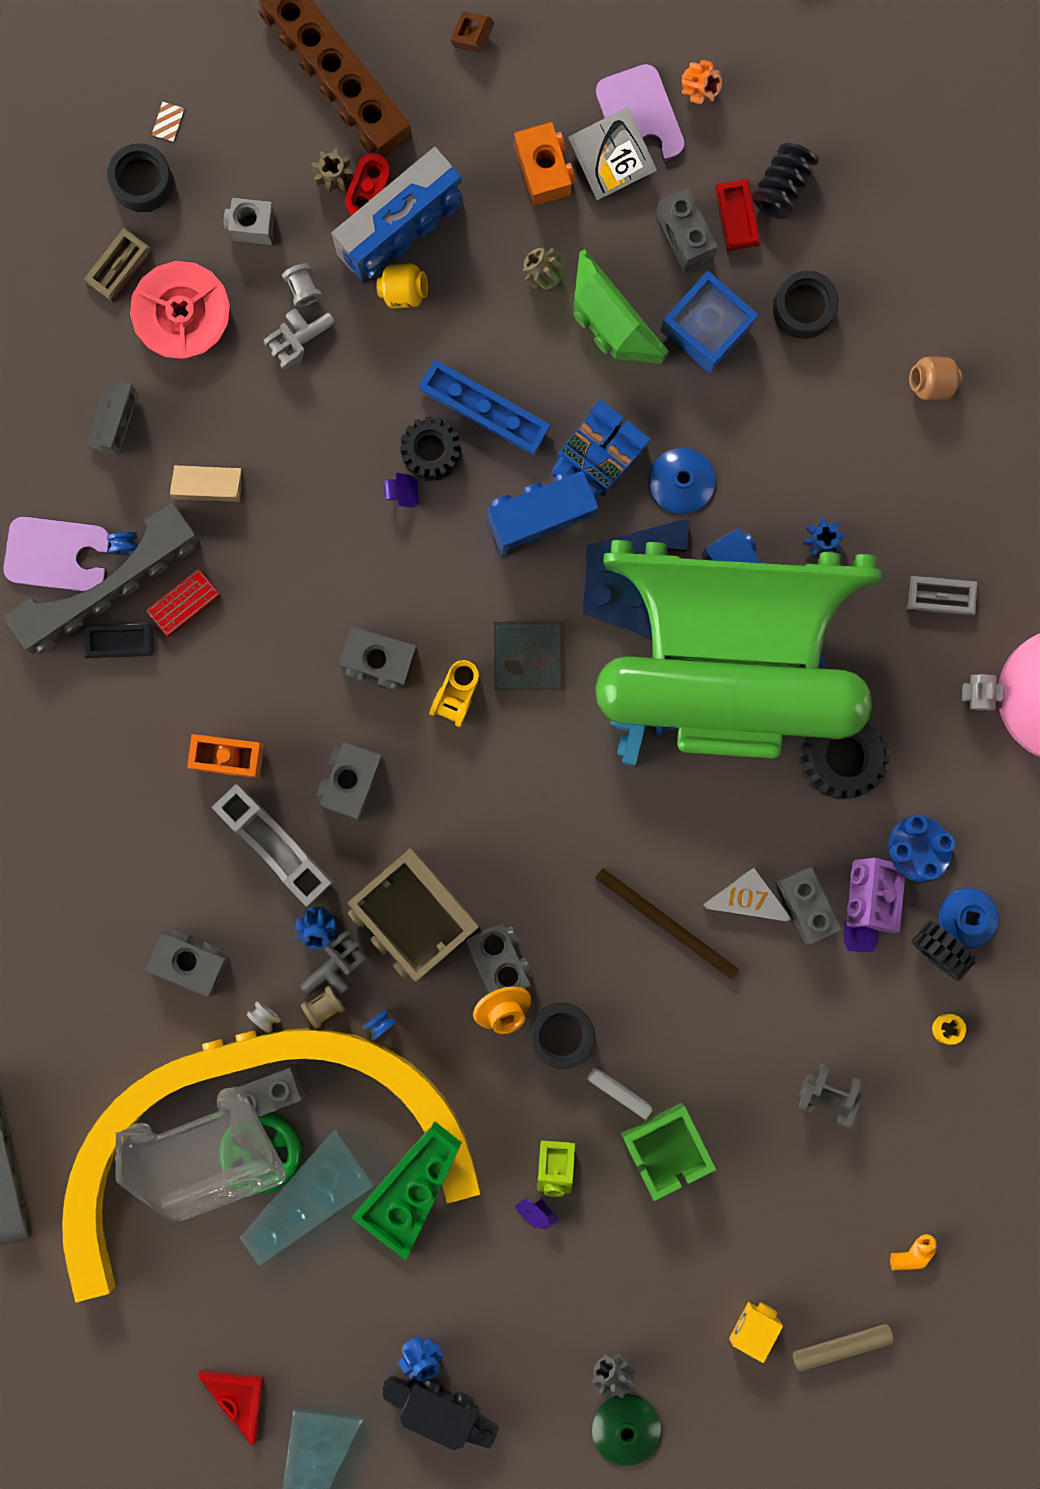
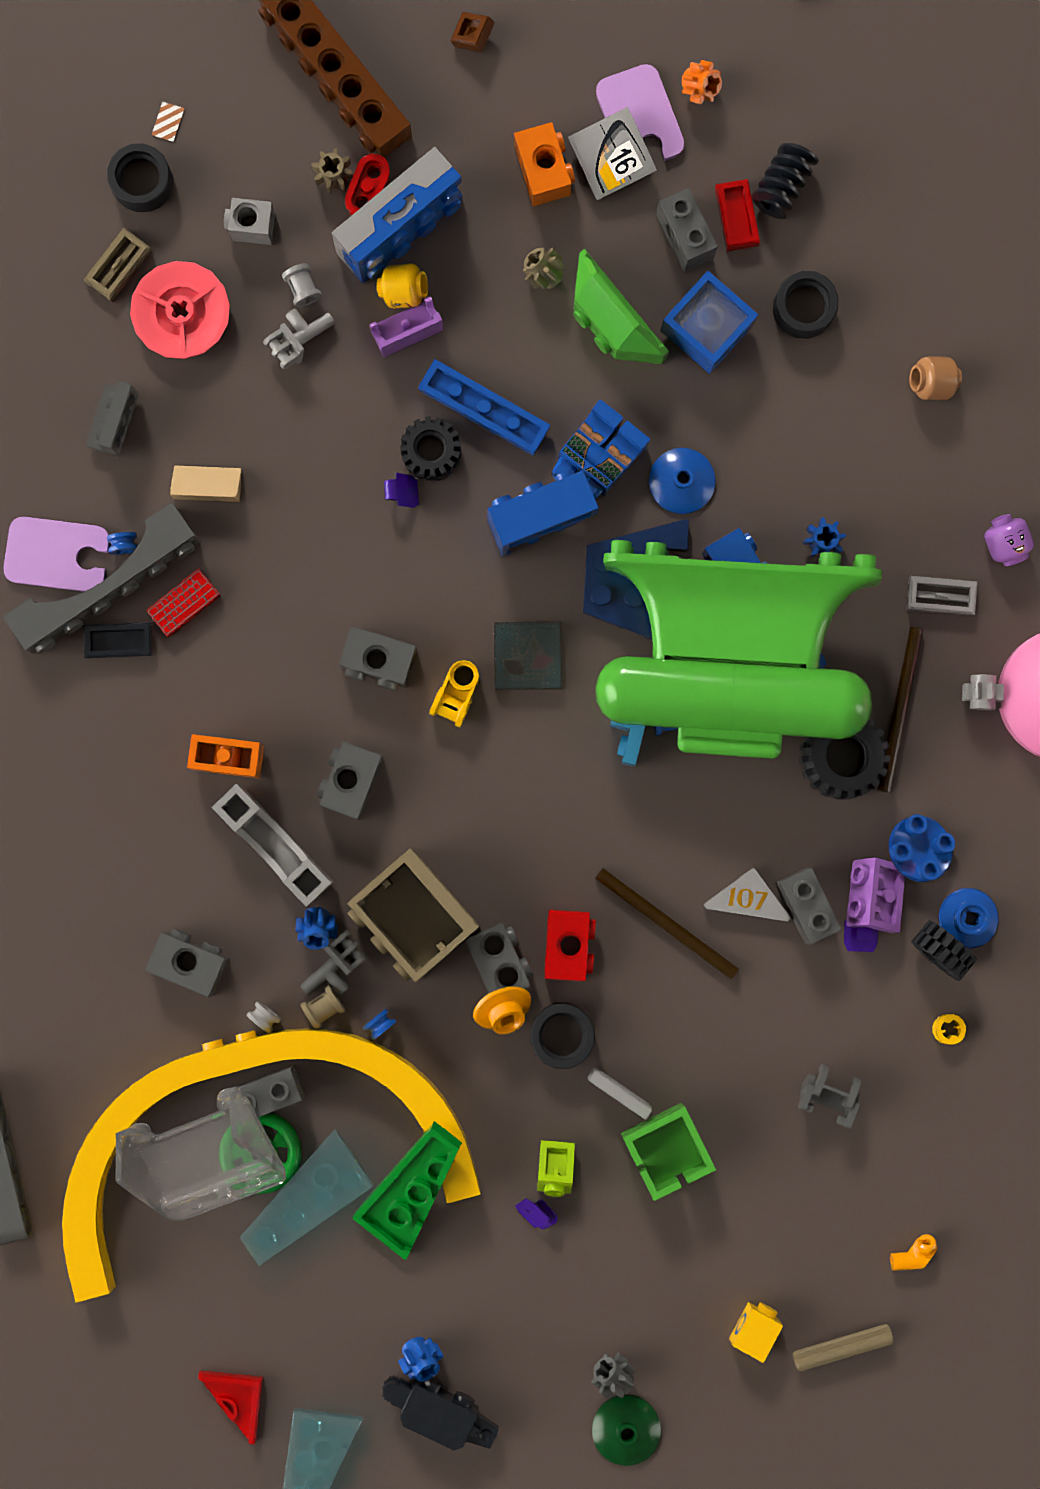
none -> medium lavender hinge [369,297,443,358]
none -> red brick [544,909,596,981]
none -> dark brown piece [878,627,923,793]
none -> medium lavender head [984,514,1034,566]

